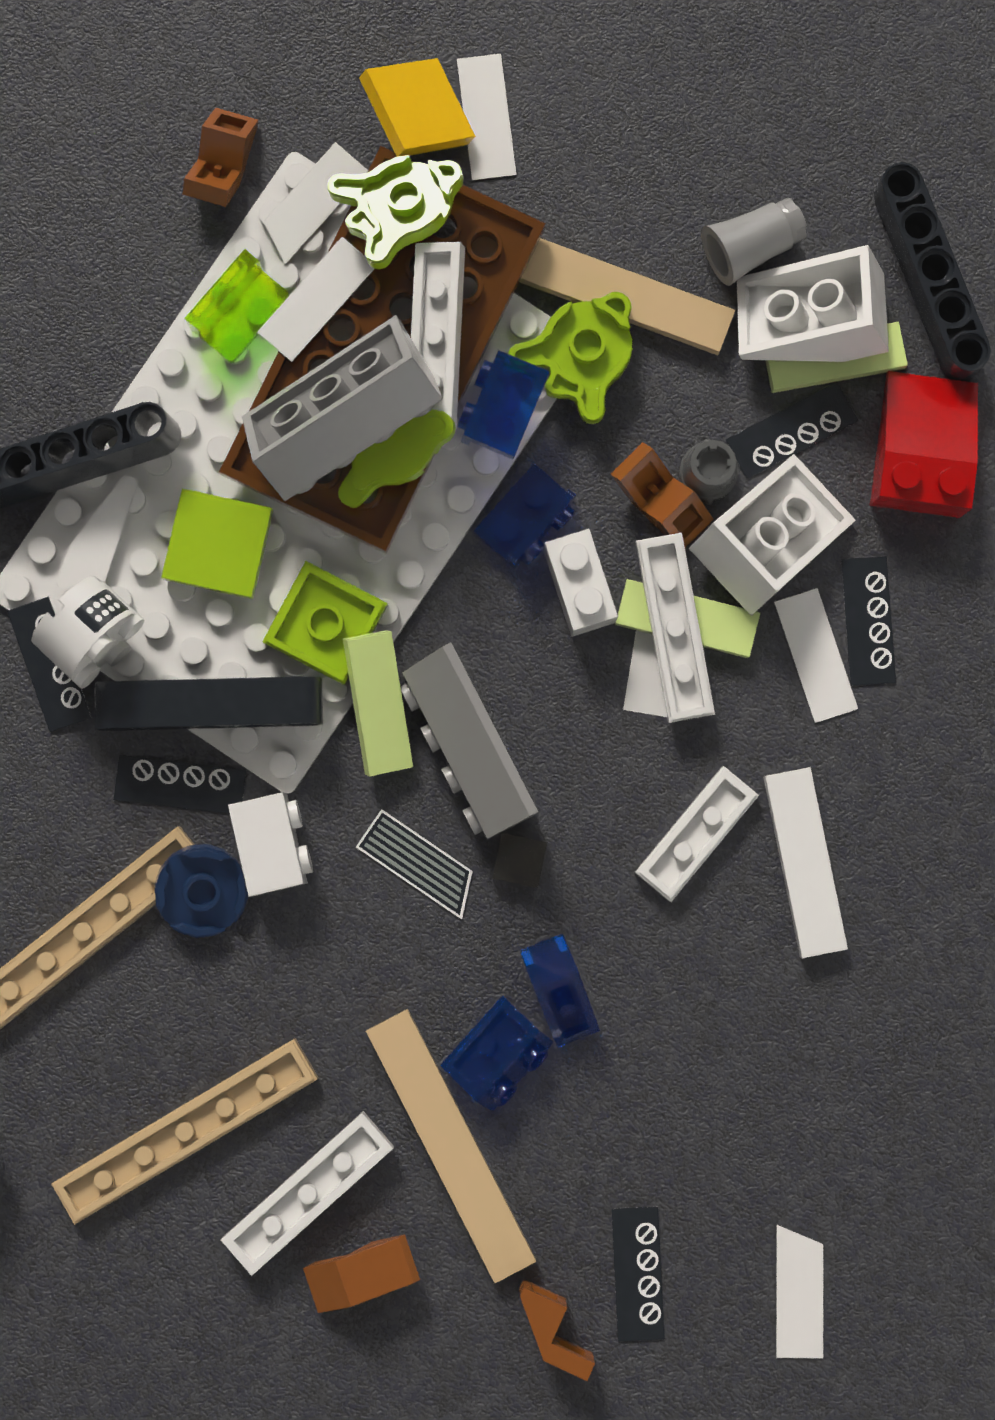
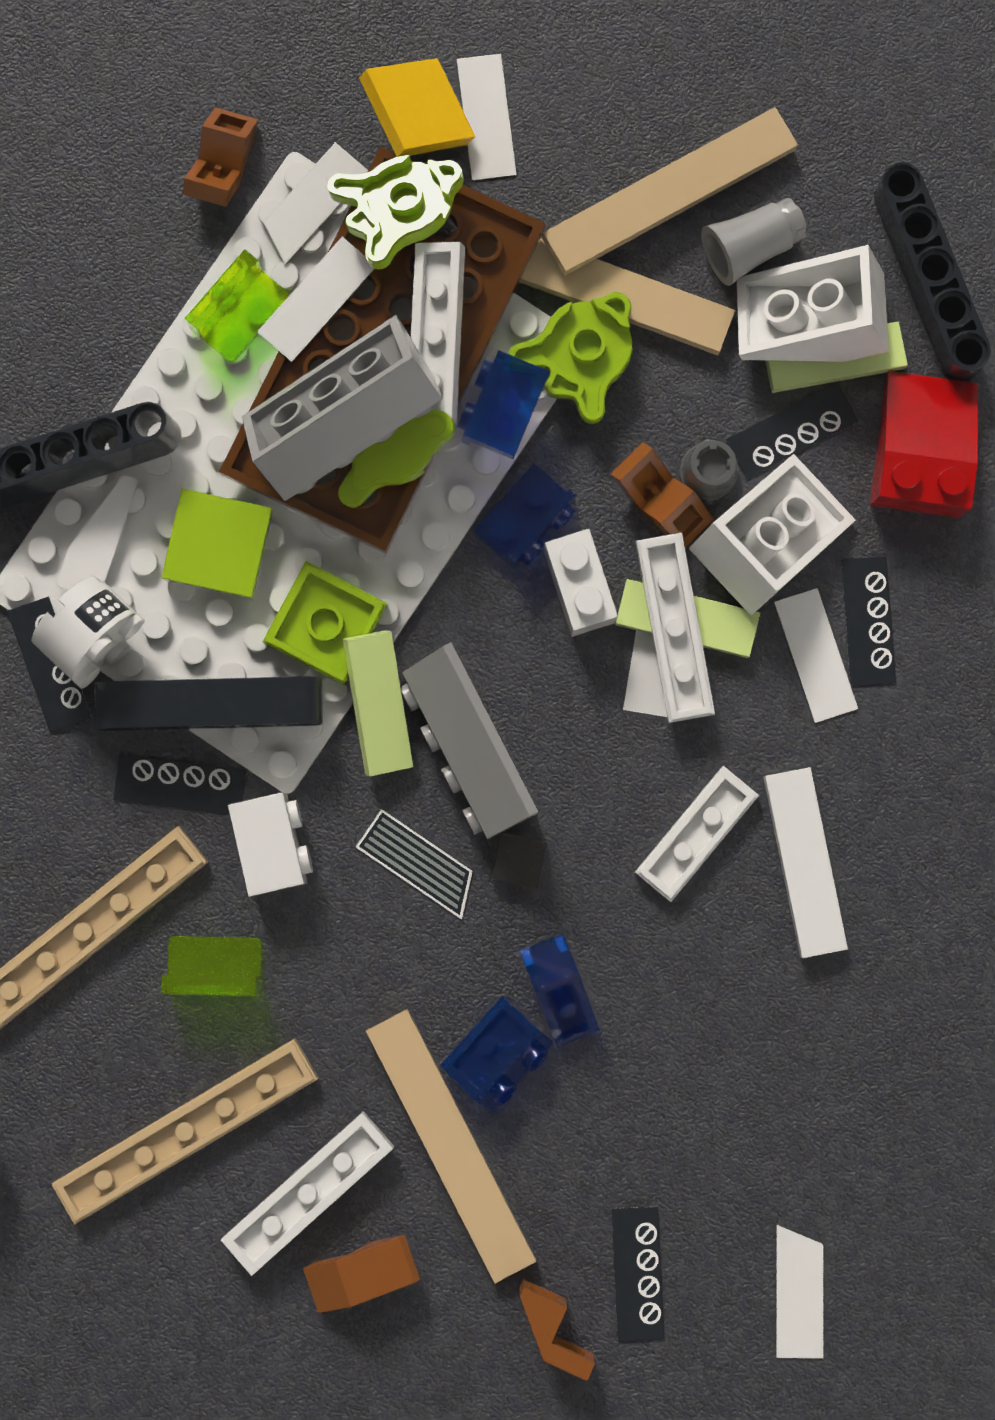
dark blue tile [154,844,248,938] -> none
none -> clear neon green panel [161,936,262,996]
none -> tan tile [542,107,798,276]

